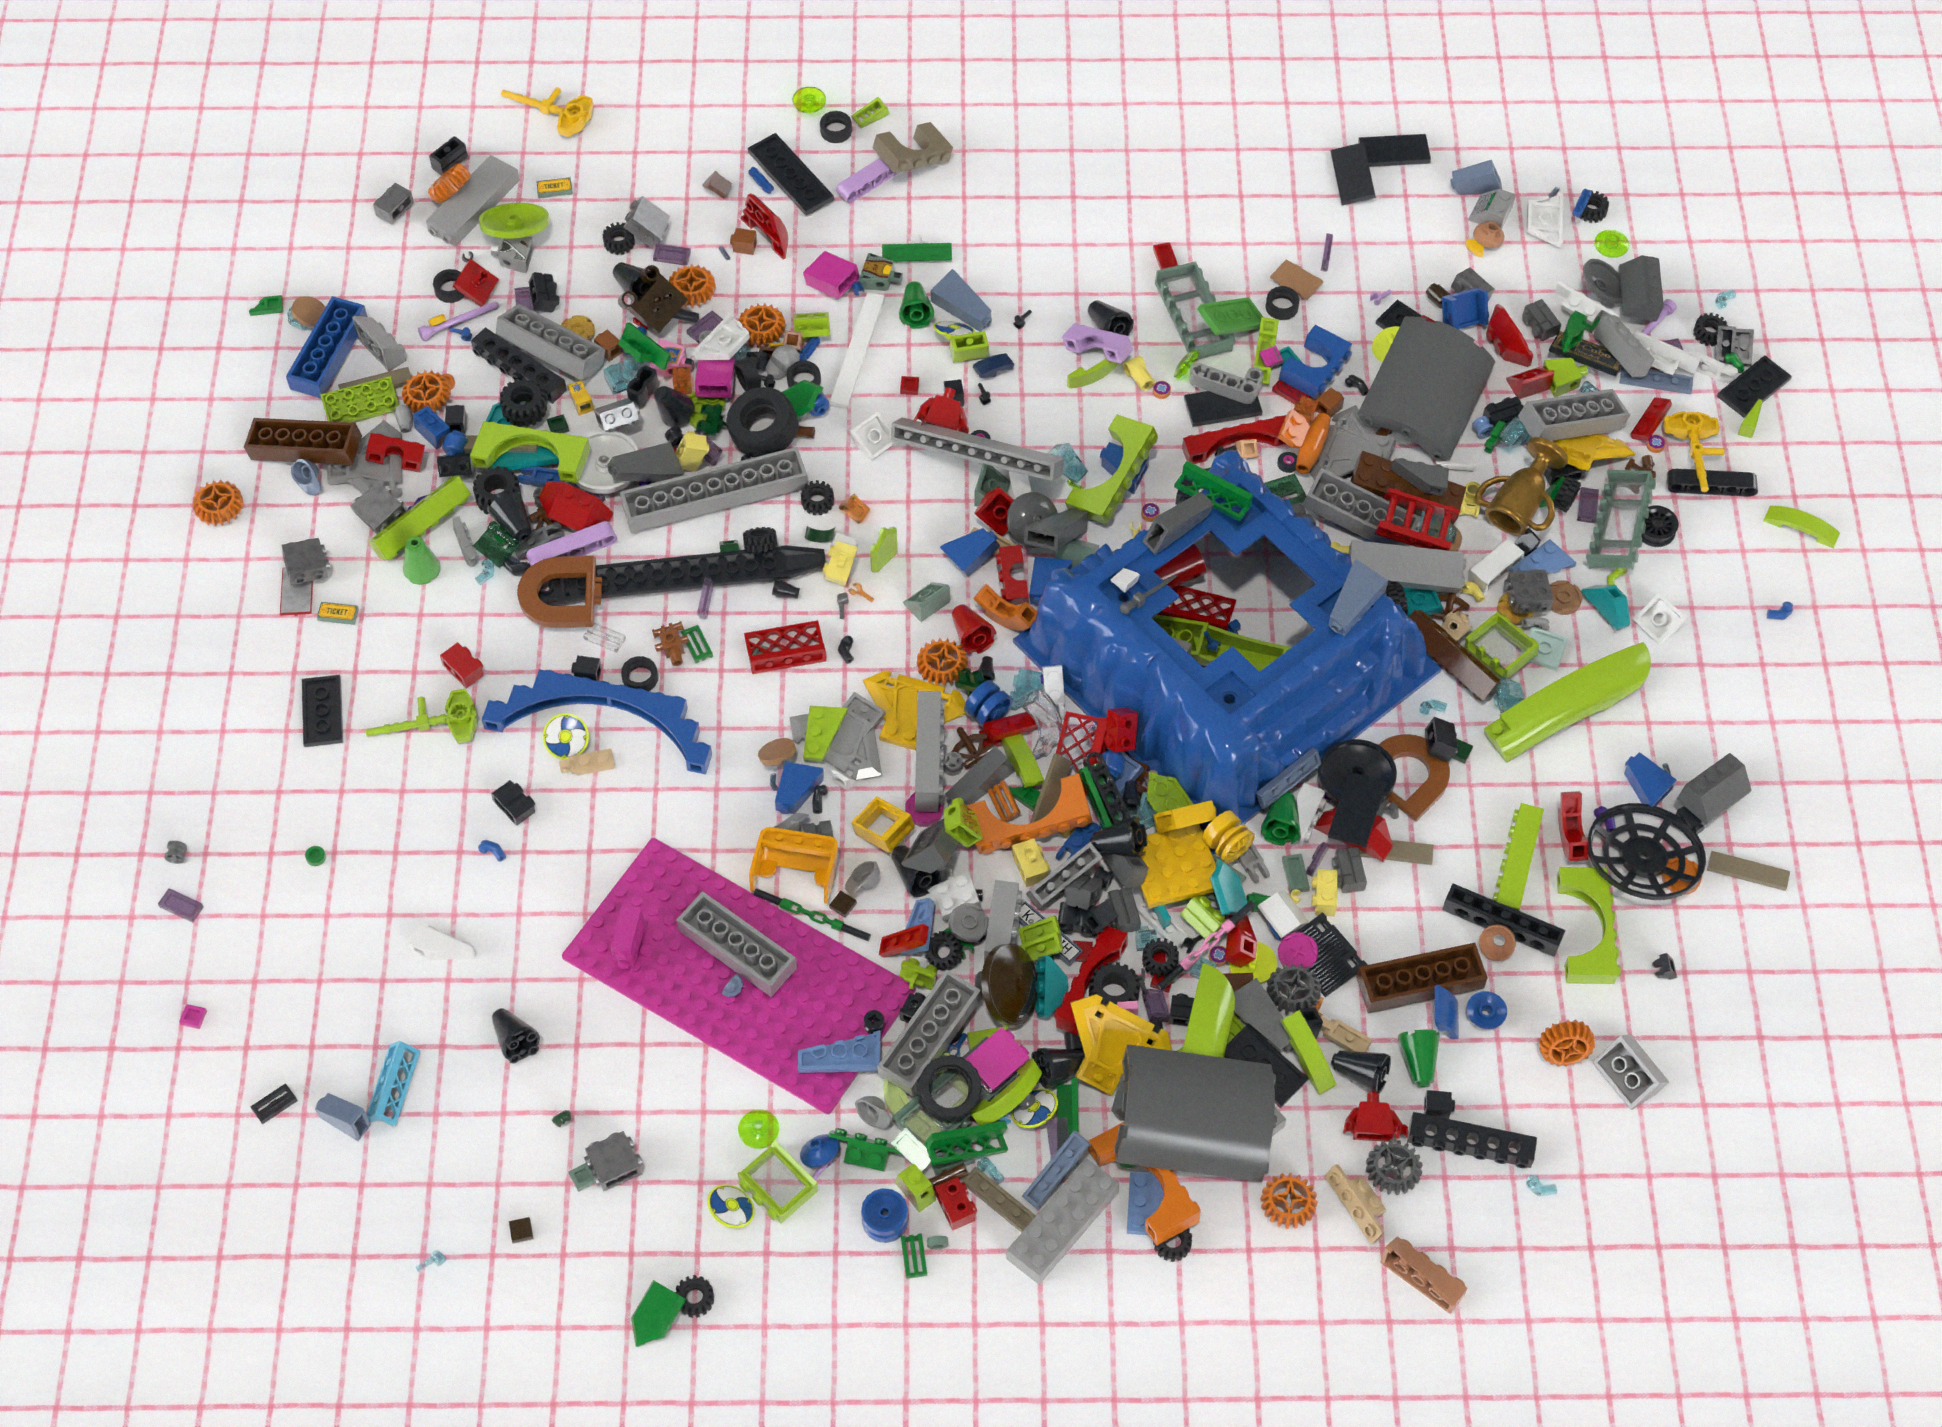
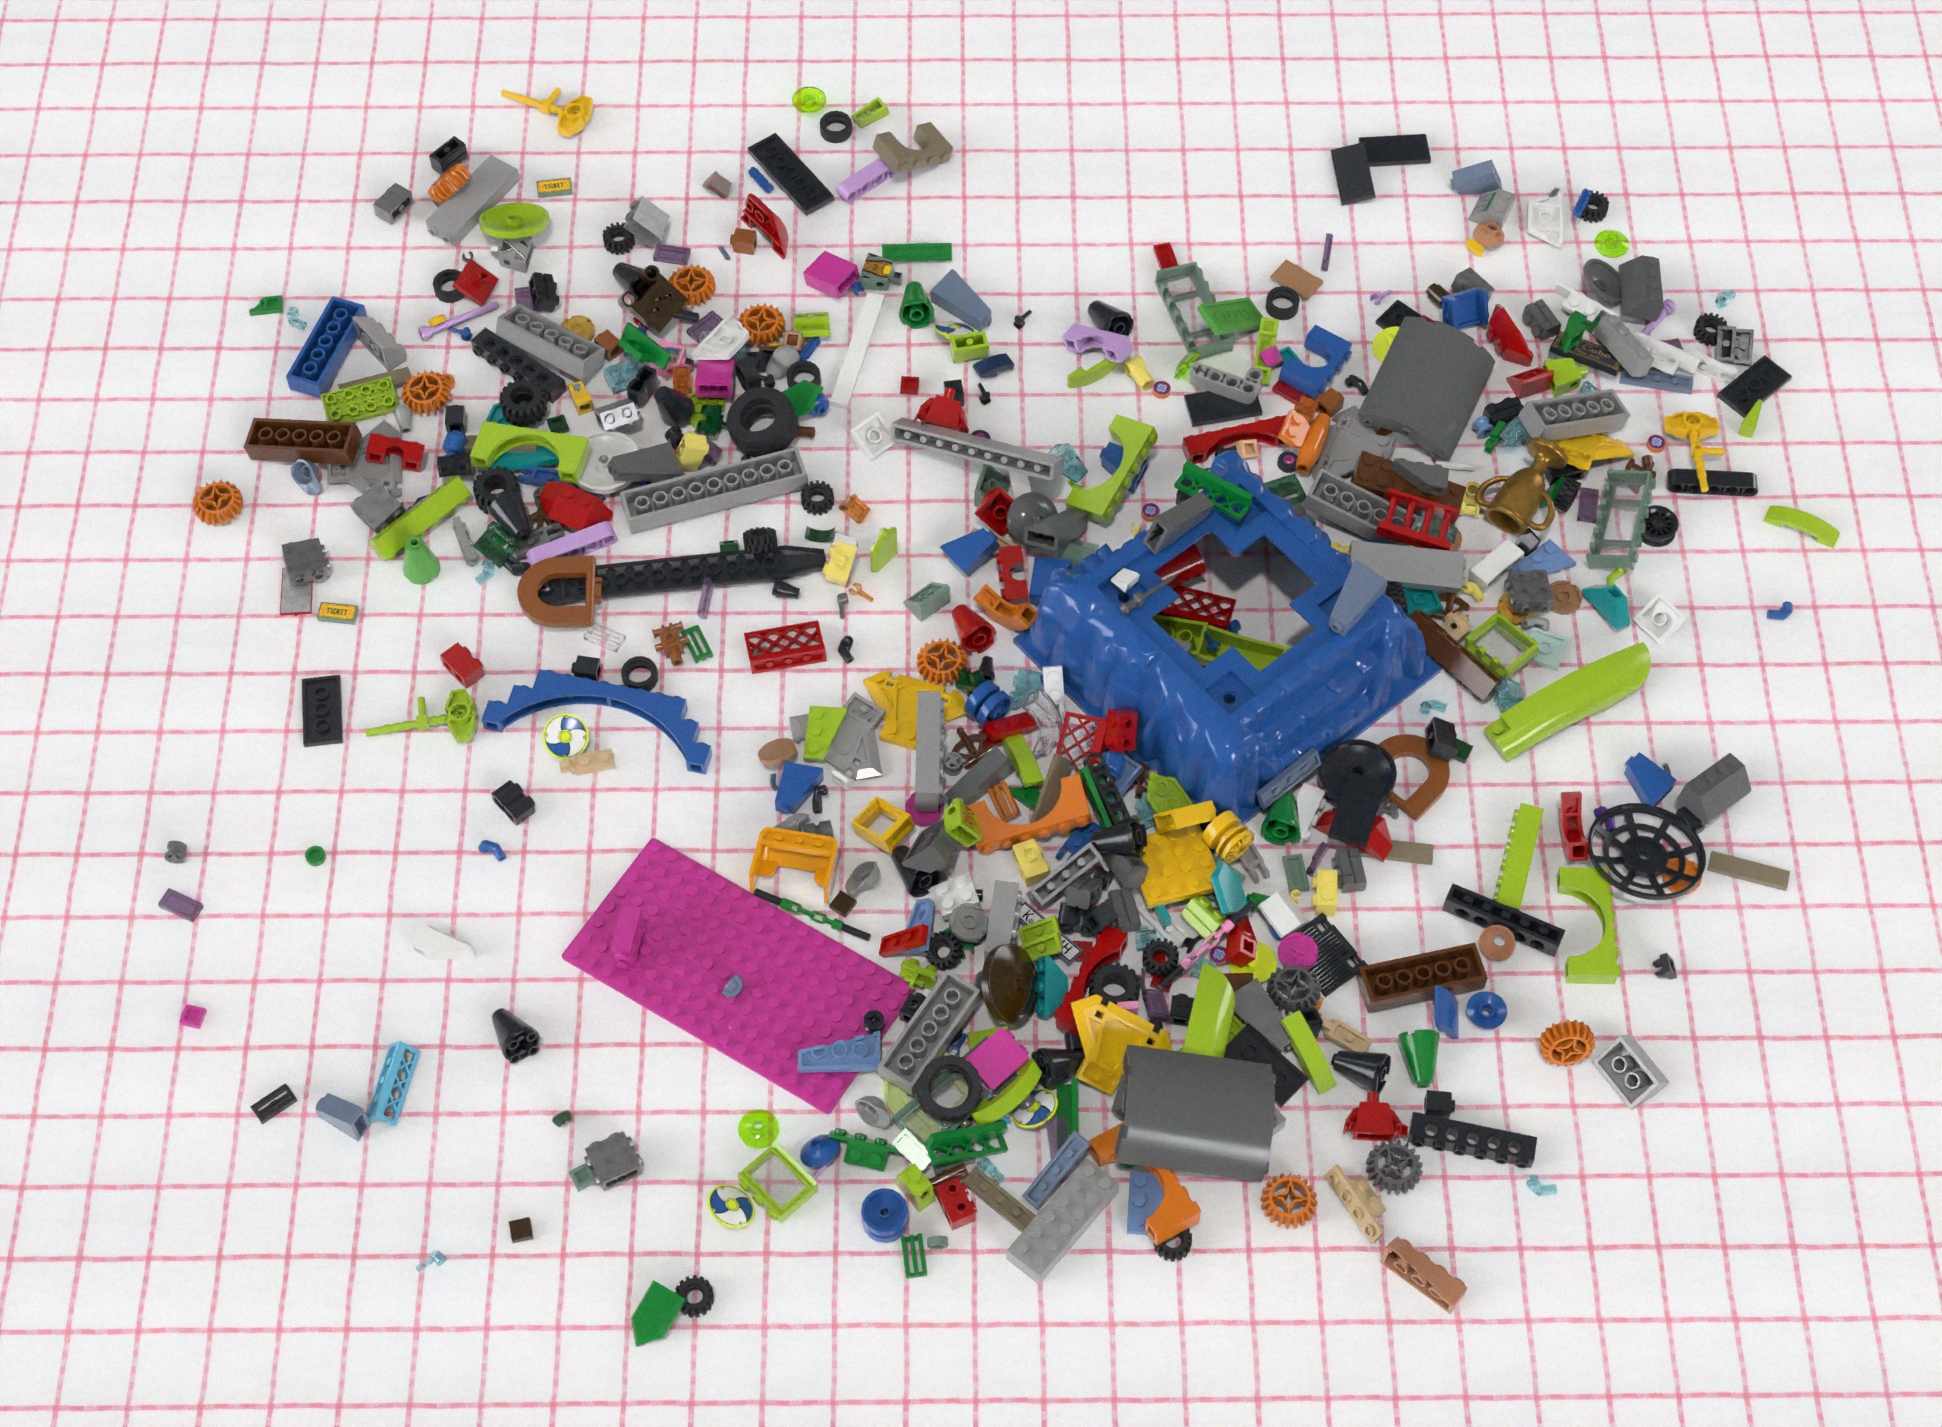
medium nougat tile [291,296,325,327] -> none
blue panel [413,406,450,449] -> none
light grey brick [677,891,797,997] -> none
black cone [1122,780,1141,811] -> none
red plate [1630,397,1672,441] -> none
green arm [1725,352,1745,373] -> none

